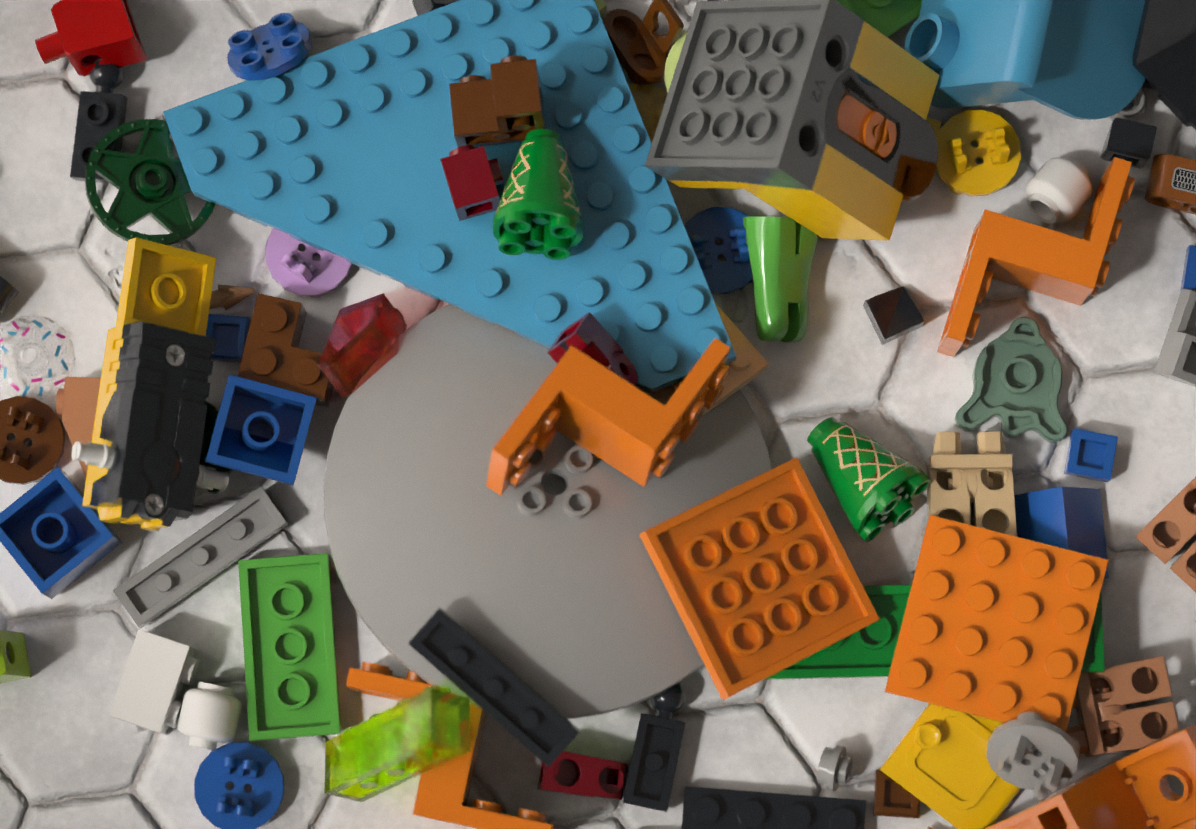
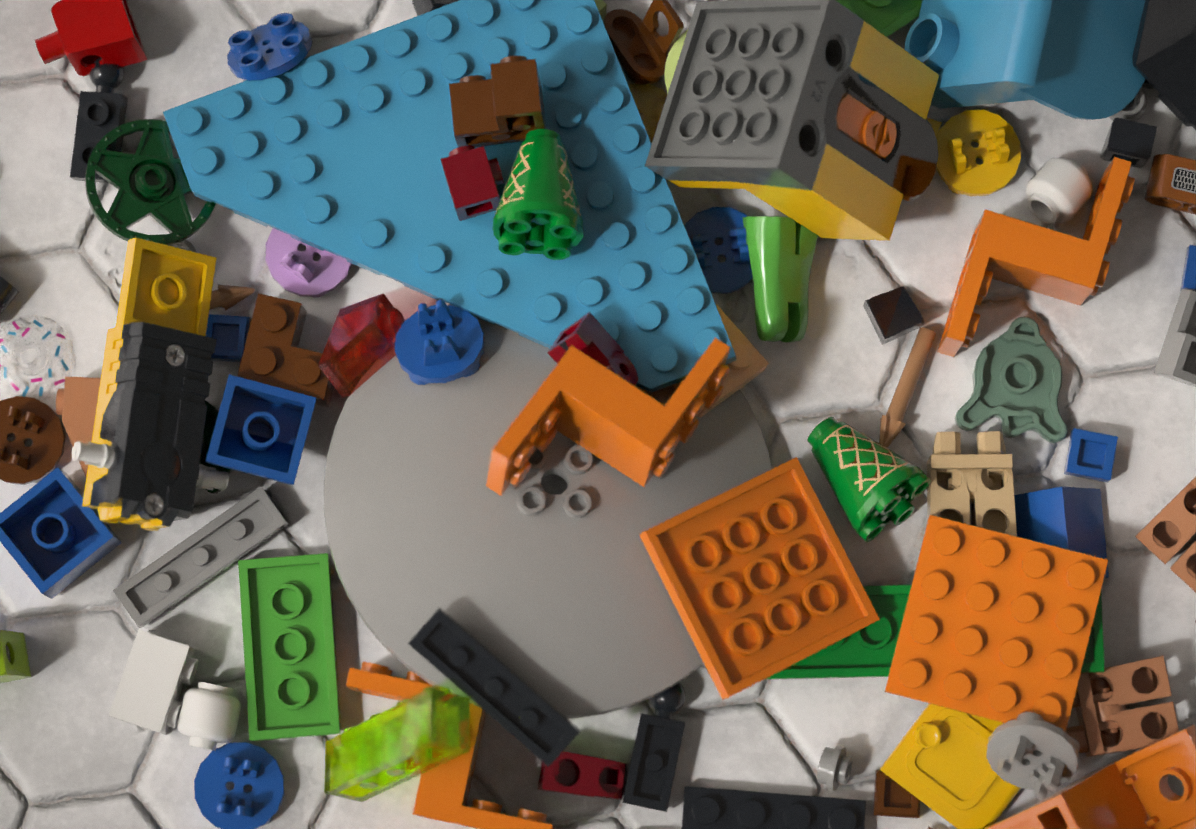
none -> blue plate [394,300,485,385]
none -> medium nougat piece [879,327,936,448]

